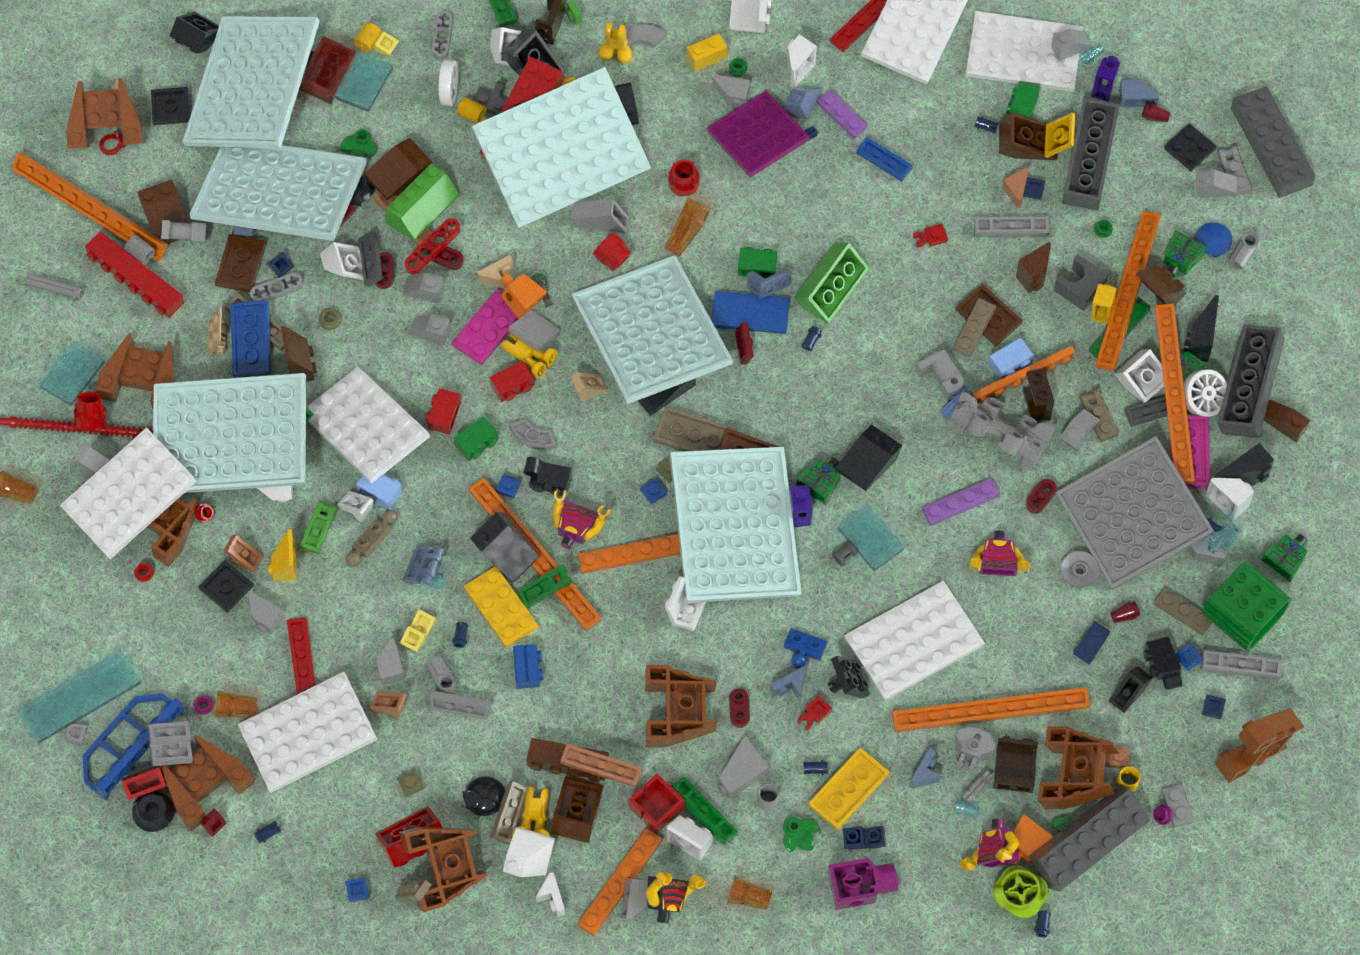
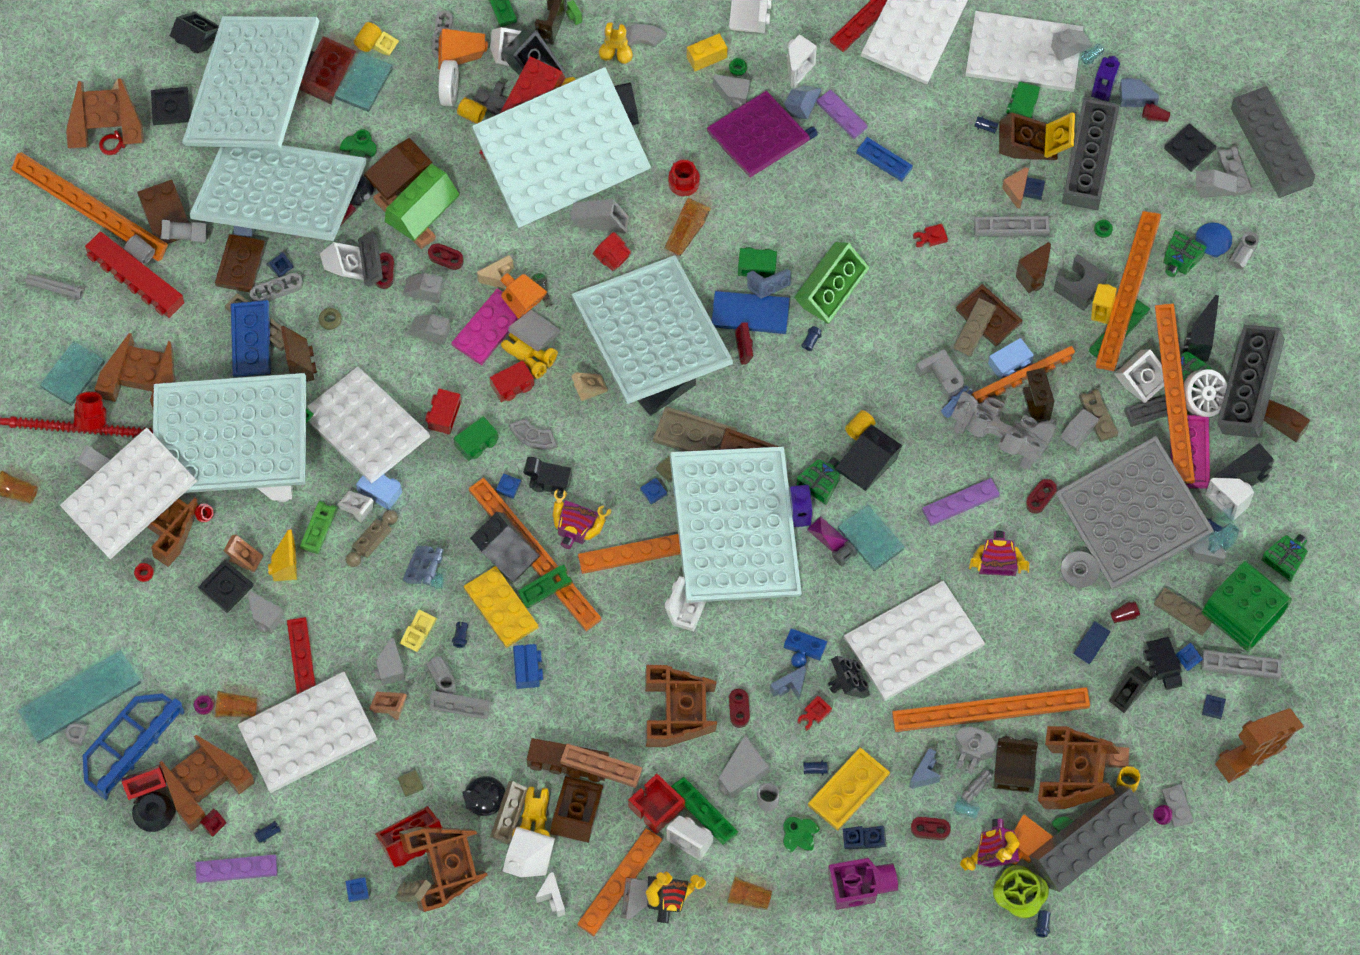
light grey slope [148,721,193,766] -> none
tan hinge [206,307,226,356] -> none
red beam [404,218,460,275] -> none
reddish brown slope [1136,265,1187,306] -> none
none -> medium lavender plate [195,855,277,883]
none -> orange slope [438,29,488,69]
none -> magenta slope [807,516,849,552]
none -> yellow piece [845,410,876,441]
none -> dark red plate [910,817,951,840]

